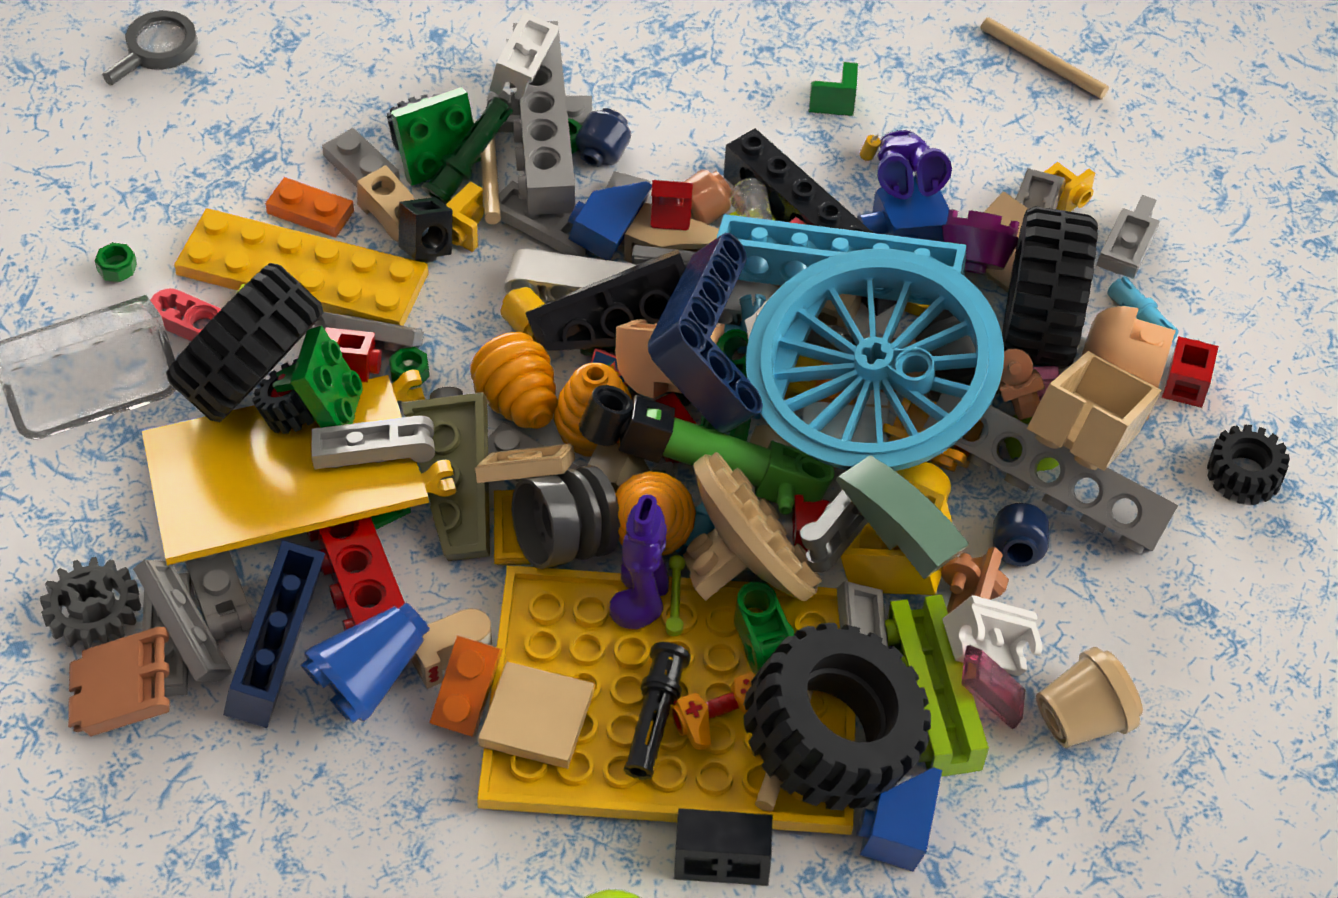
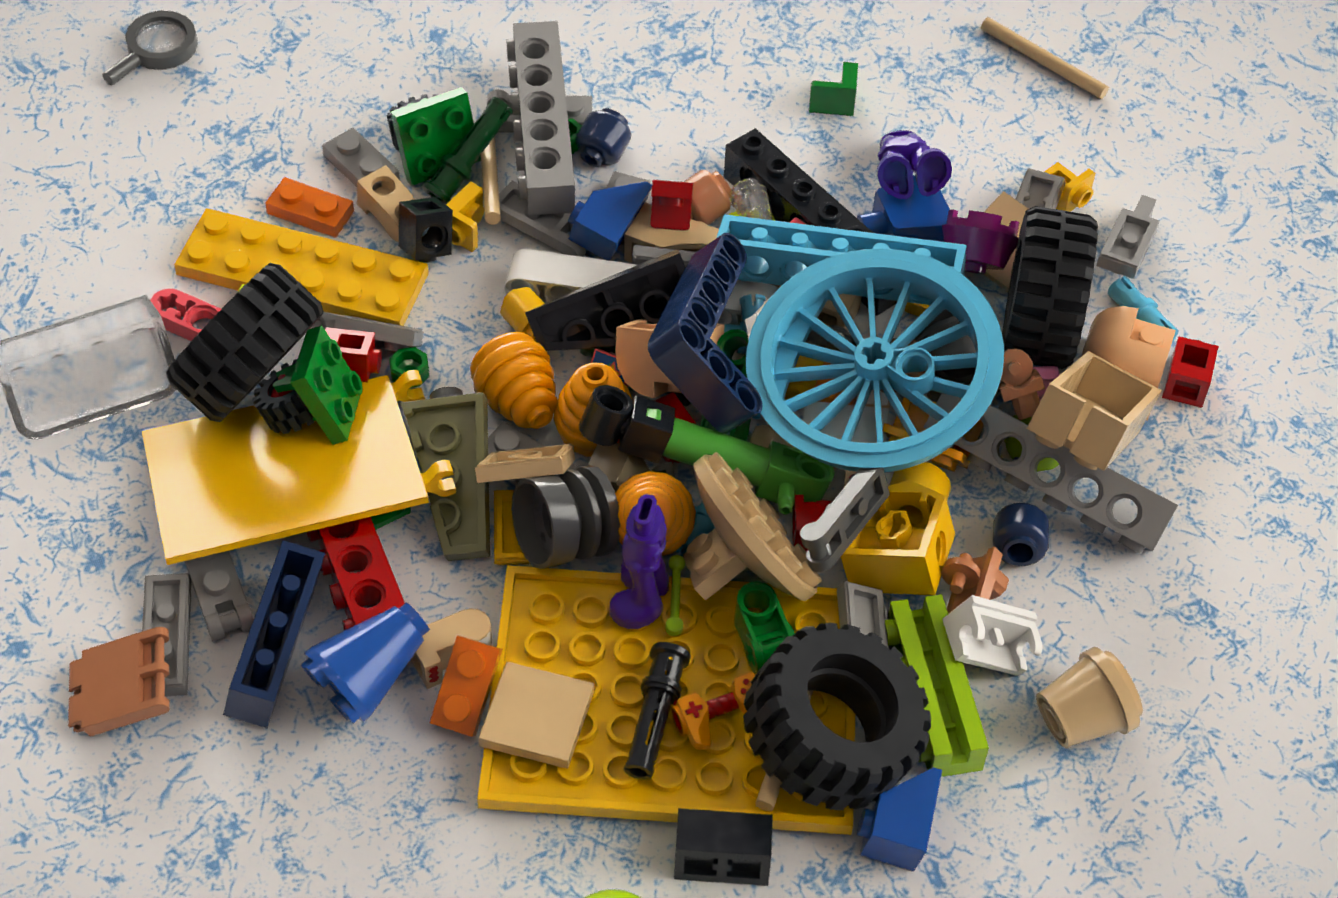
dark grey gear [40,557,141,649] -> none
green tile [94,242,137,282] -> none
light grey tile [133,560,232,682] -> none
light grey plate [311,415,435,470] -> none
white hinge [489,12,559,99] -> none
sand green slope [836,455,969,579] -> none
yellow piece [860,134,881,161] -> none
clear pink tile [961,645,1026,729] -> none
black tyre [1207,424,1290,505] -> none

